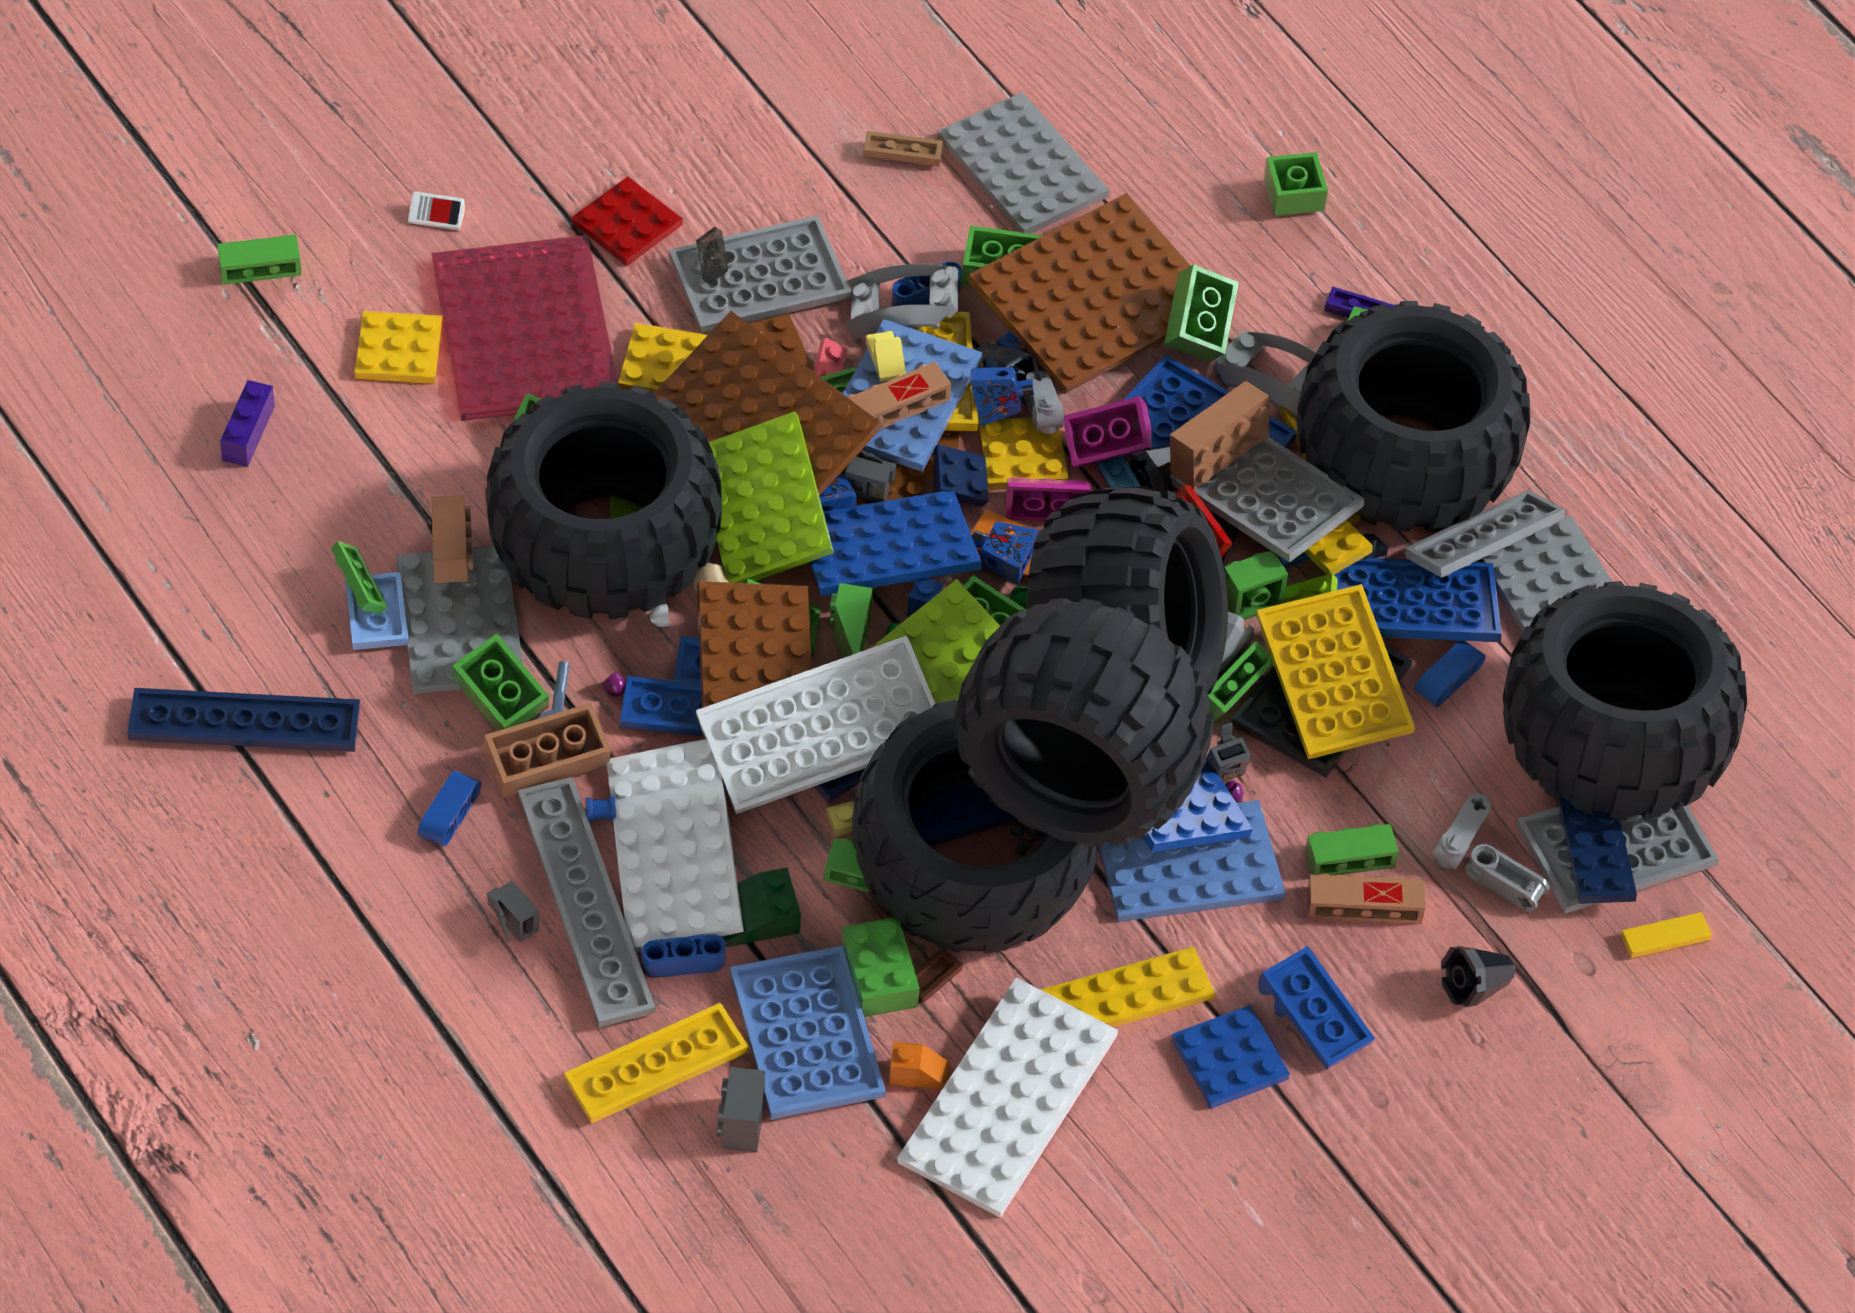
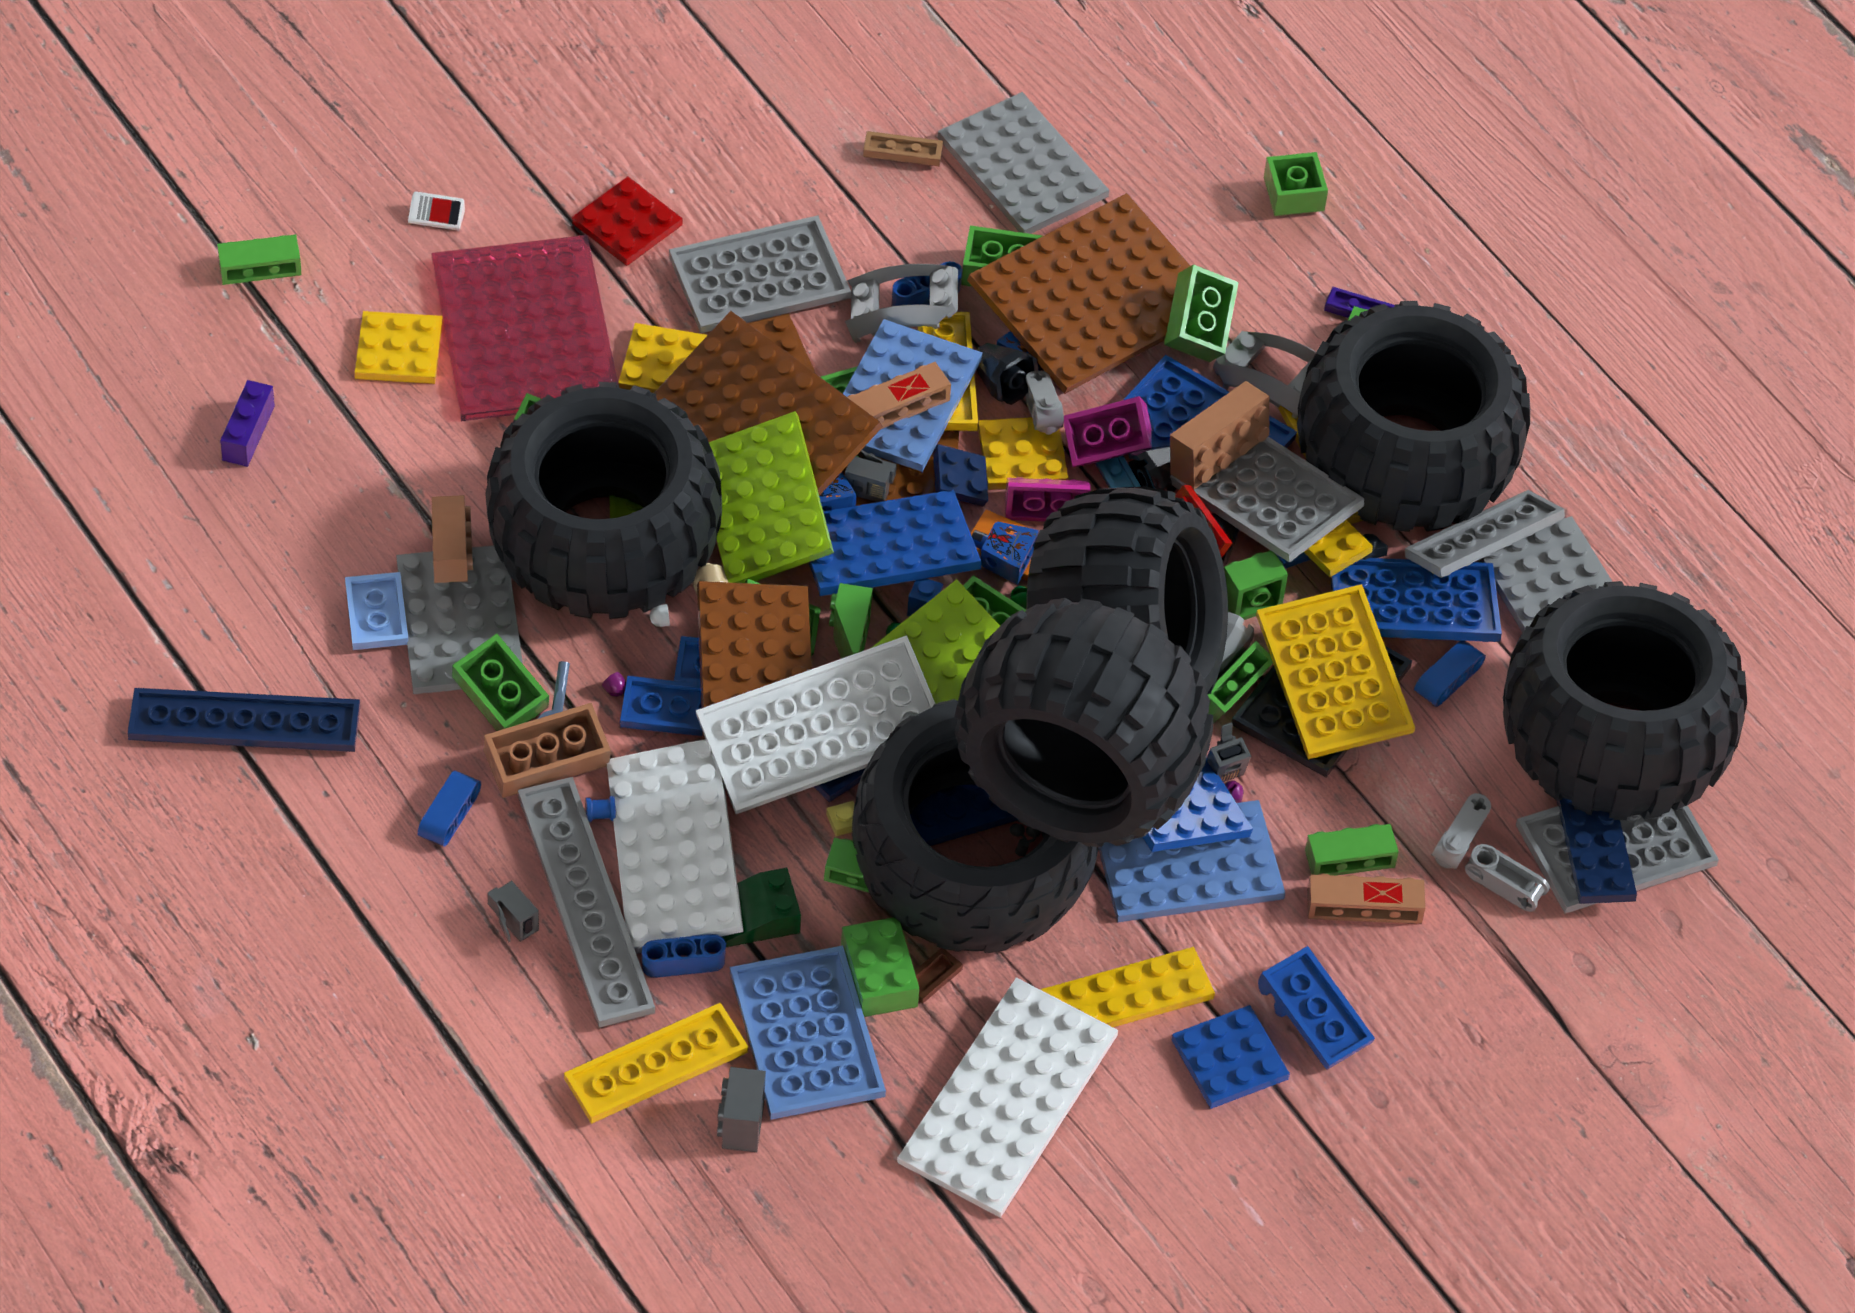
bright green plate [331,541,388,615] -> none
clear smoke plate [696,227,729,284] -> none
coral plate [813,338,848,377] -> none
light yellow slope [866,331,906,382] -> none
orange slope [889,1041,950,1090] -> none
blue torso [970,367,1035,425] -> none
lime plate [1283,573,1338,603] -> none
black cone [1441,946,1515,1007] -> none
yellow tile [1621,912,1712,959] -> none

